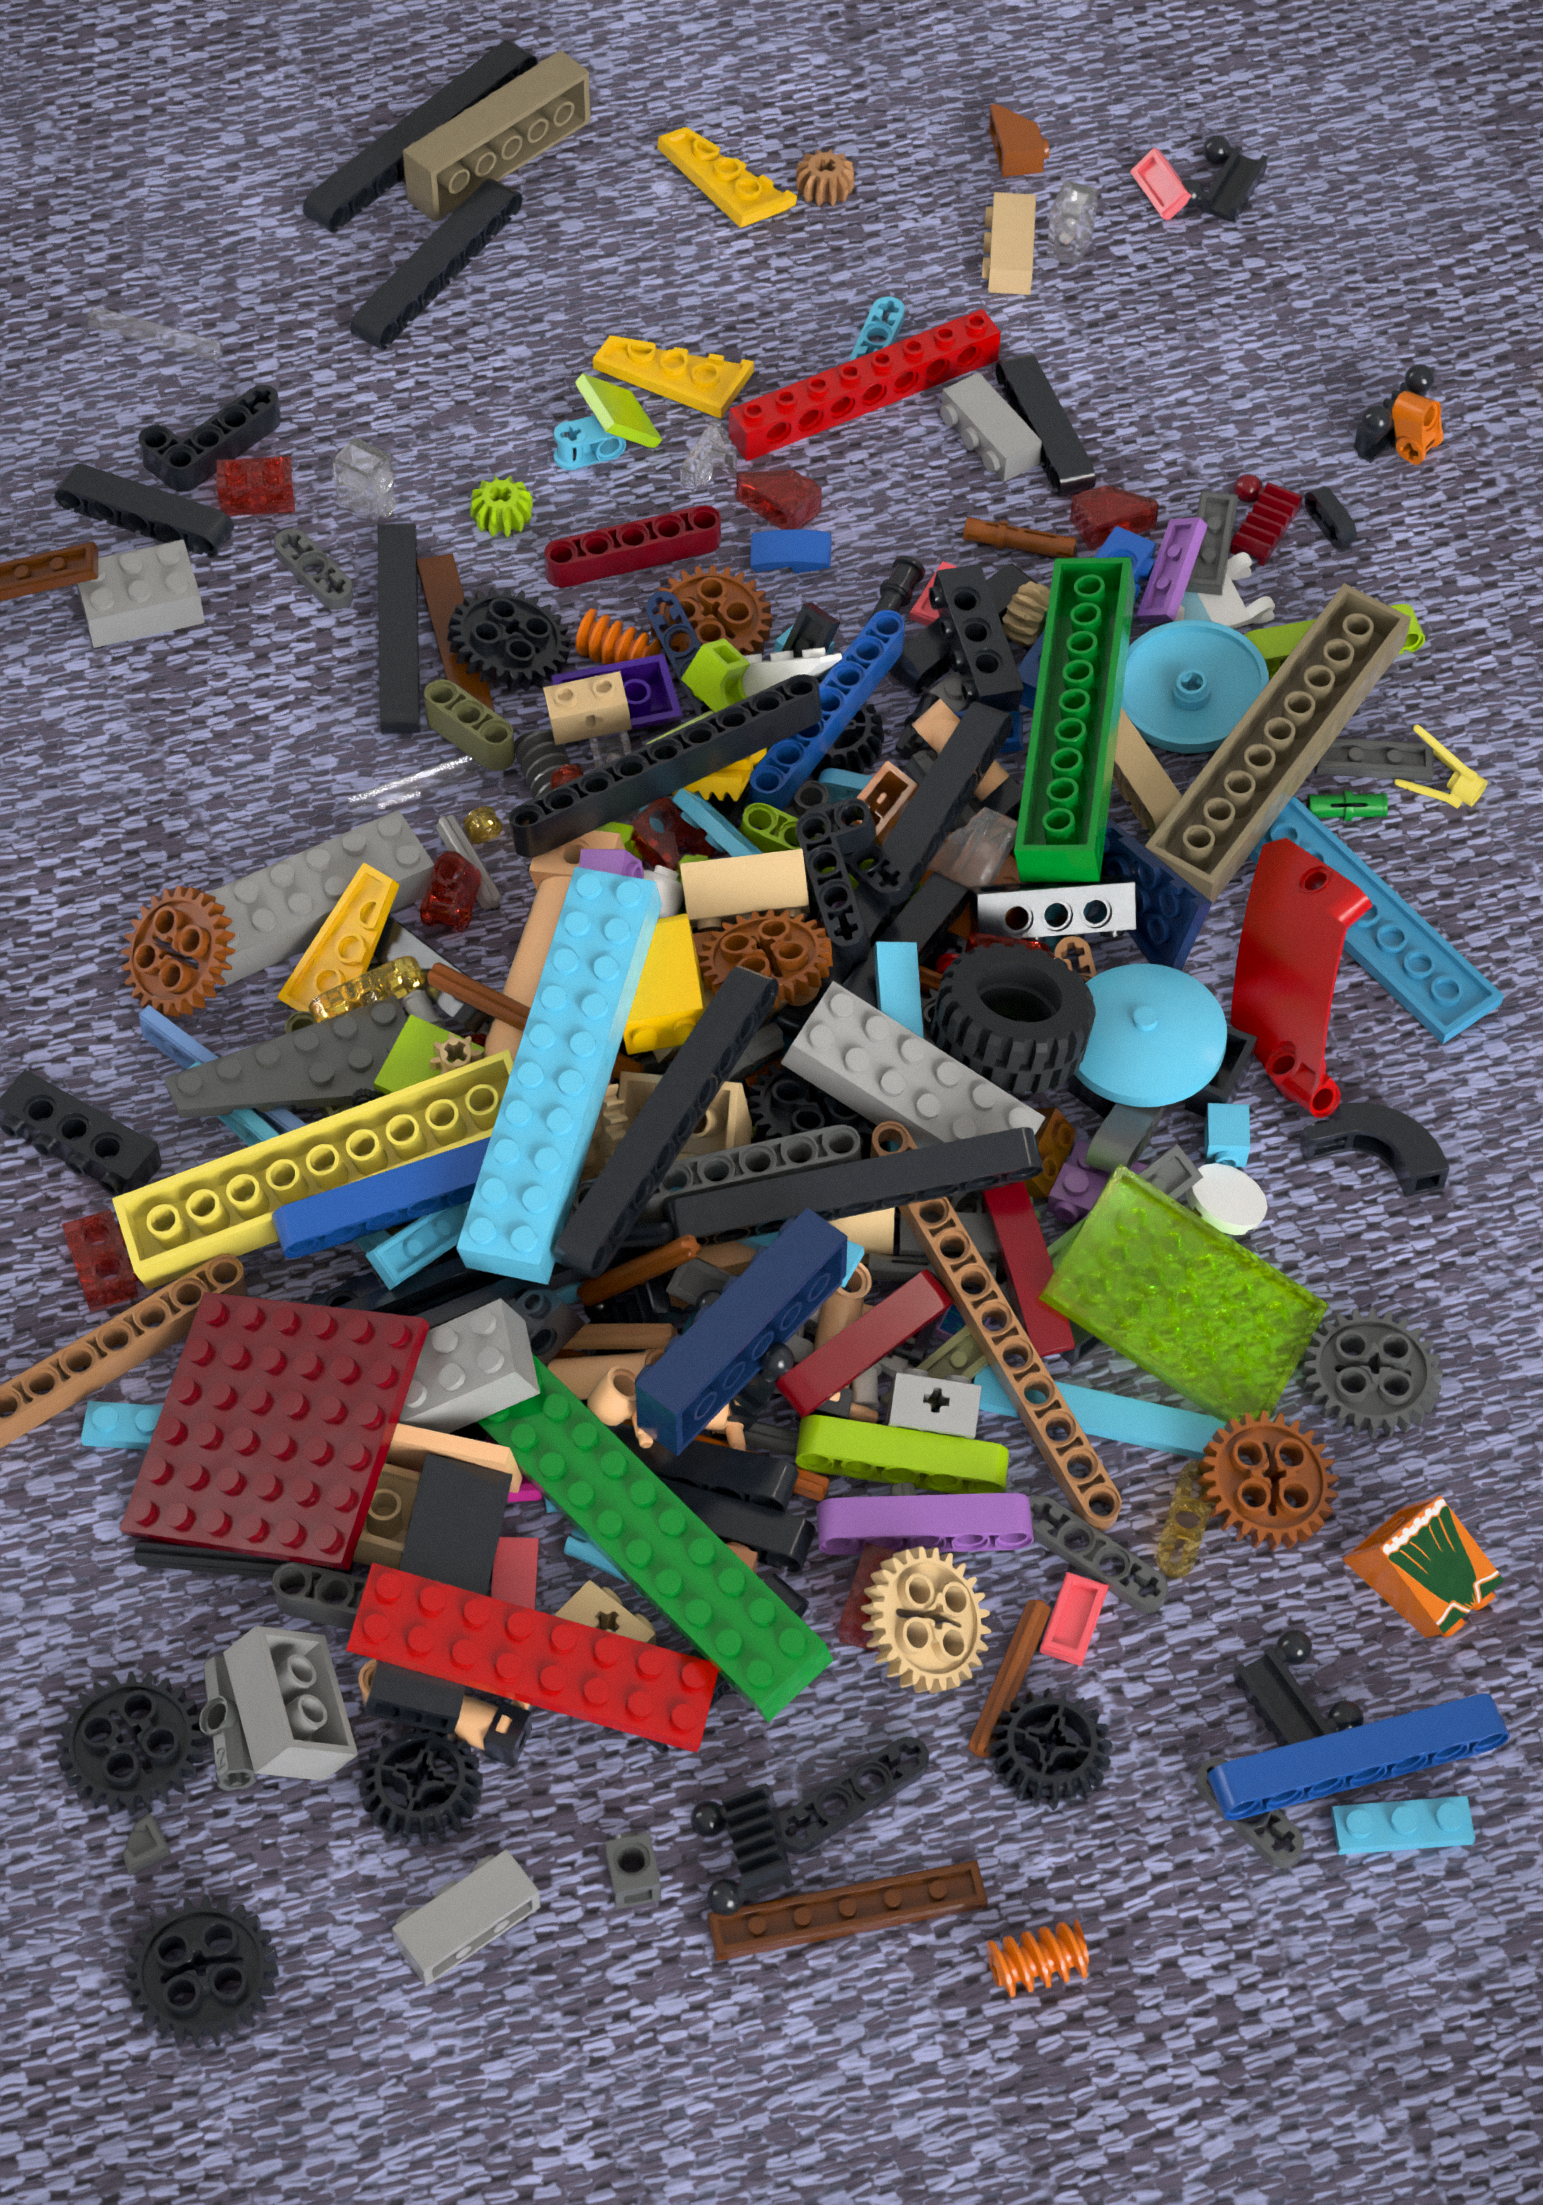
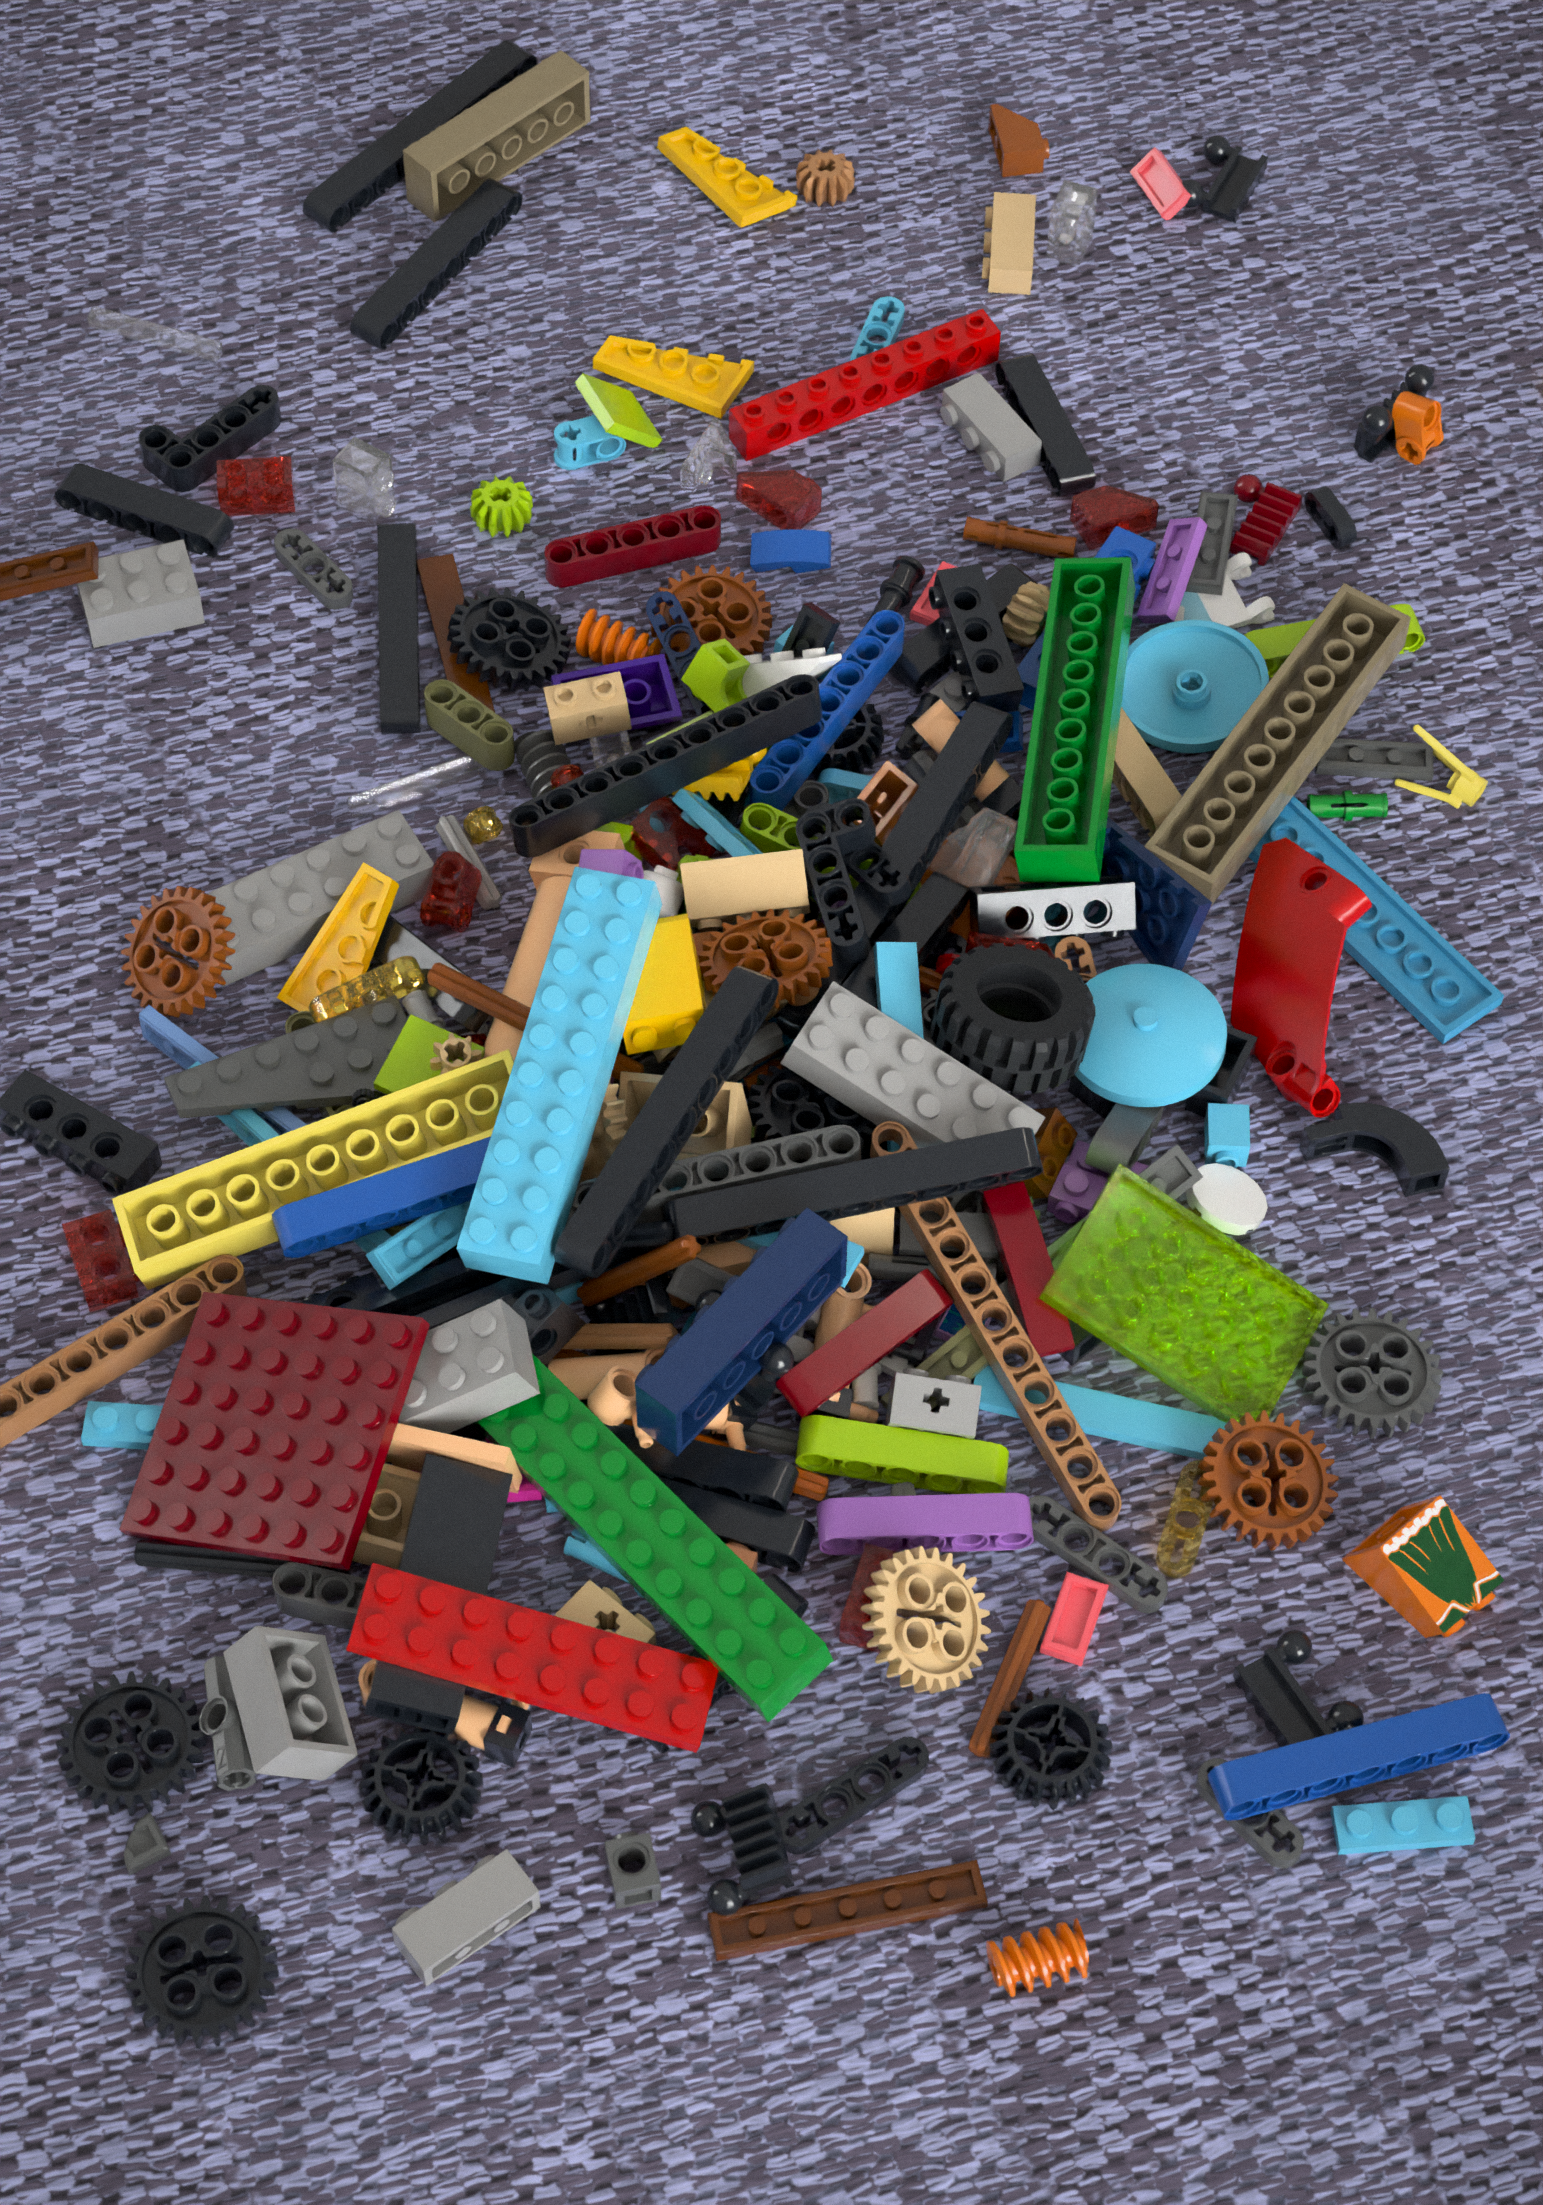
coral tile [491,1537,539,1610] -> none

